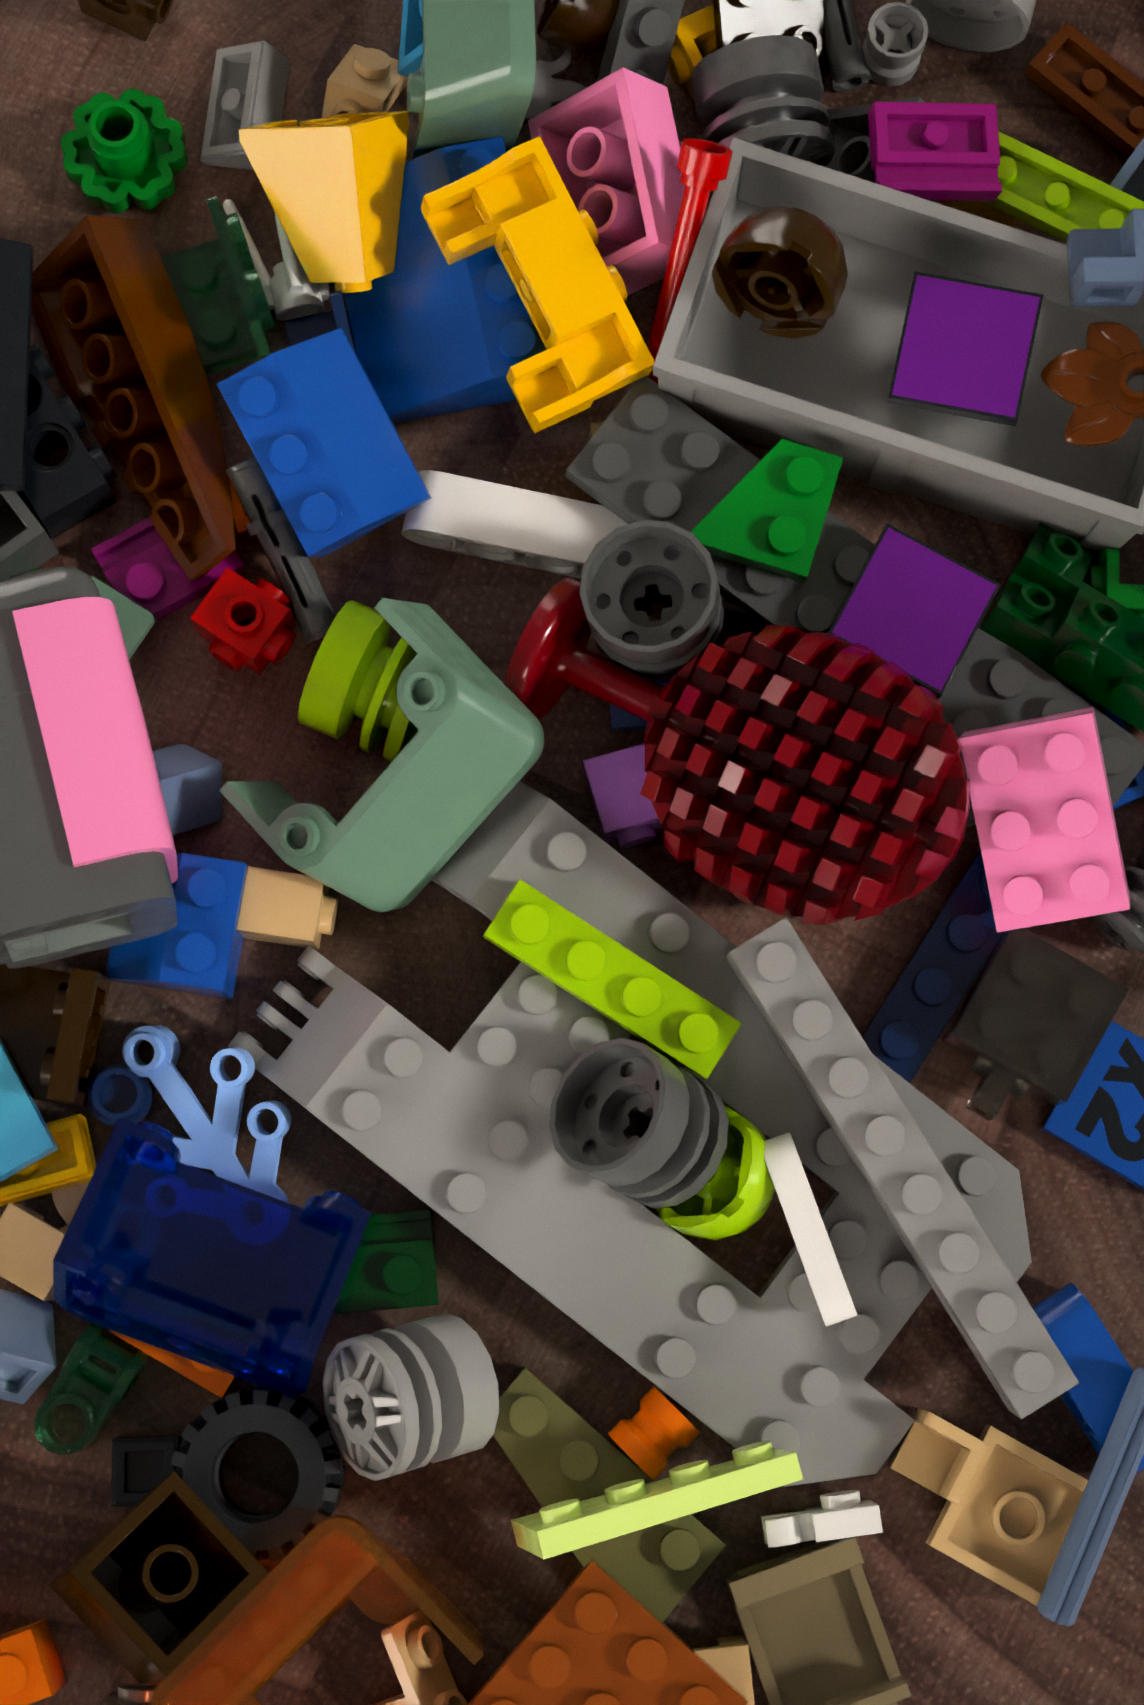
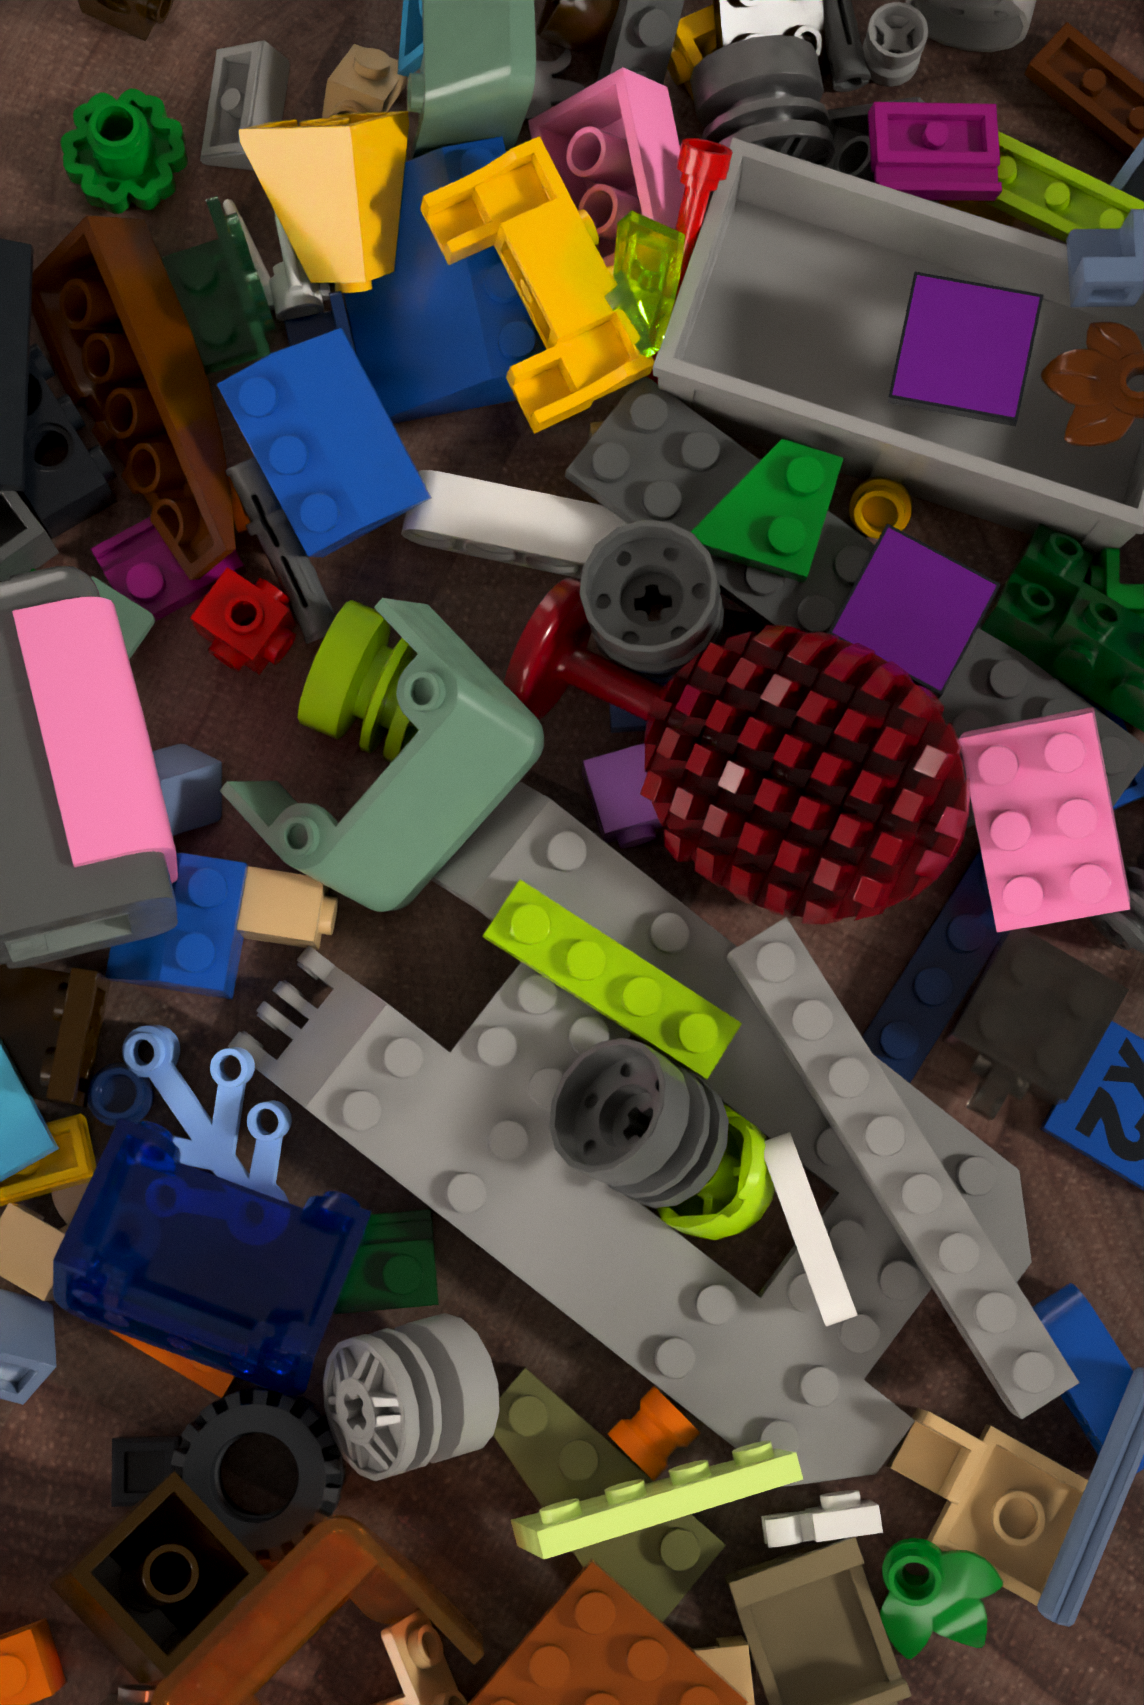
clear green piece [34,1322,149,1455] -> none
dark brown cylinder [711,205,848,339] -> none
none -> clear neon green slope [604,210,685,358]
none -> yellow plate [849,477,912,539]
none -> green plate [880,1538,1003,1659]

